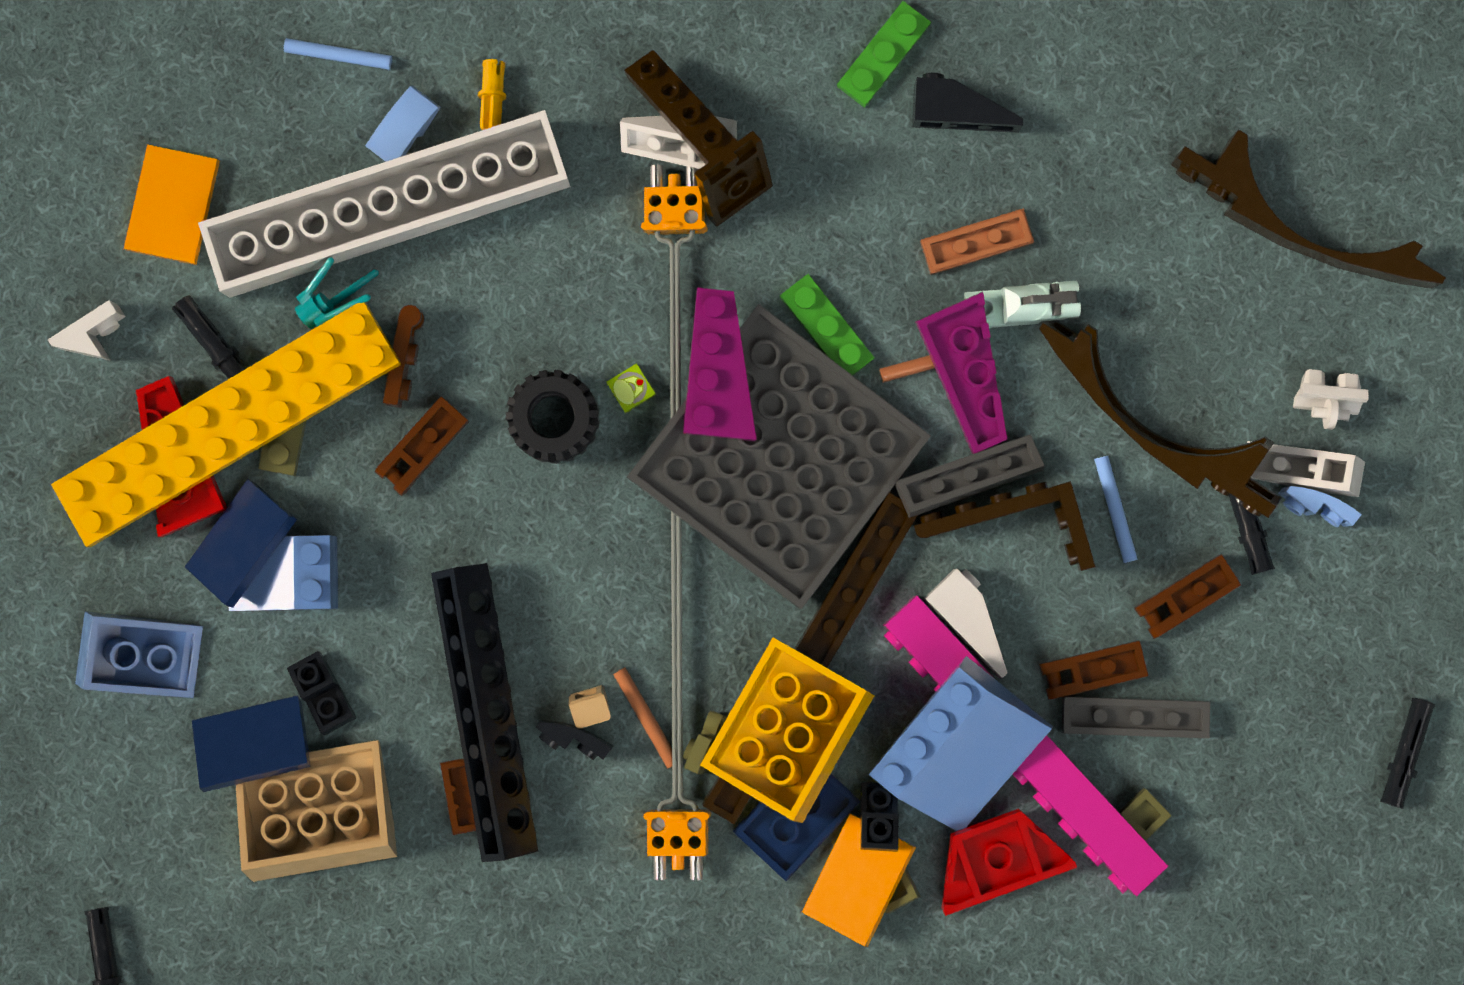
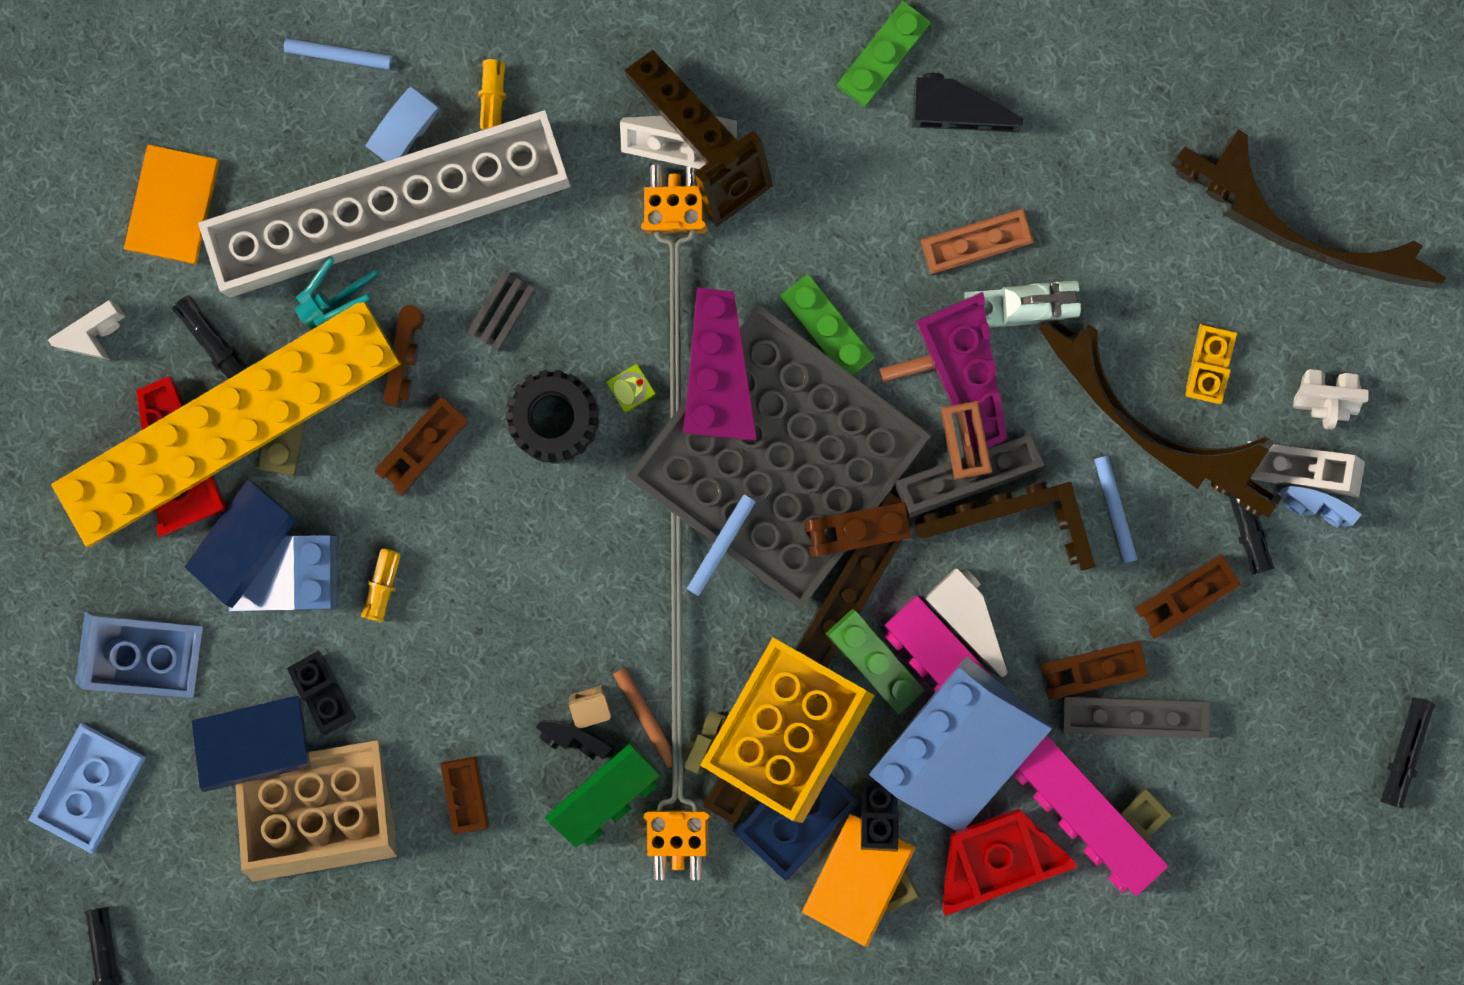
black brick [431,563,538,862] -> none
none -> light blue tile [28,723,147,854]
none -> yellow axle [361,549,401,622]
none -> flat silver tile [467,271,536,351]
none -> green slope [544,740,661,848]
none -> light blue bar [686,495,756,596]
none -> reddish brown plate [804,502,911,557]
none -> bright green plate [826,609,925,715]
none -> nougat tile [941,401,992,480]
none -> yellow slope [1185,324,1237,404]

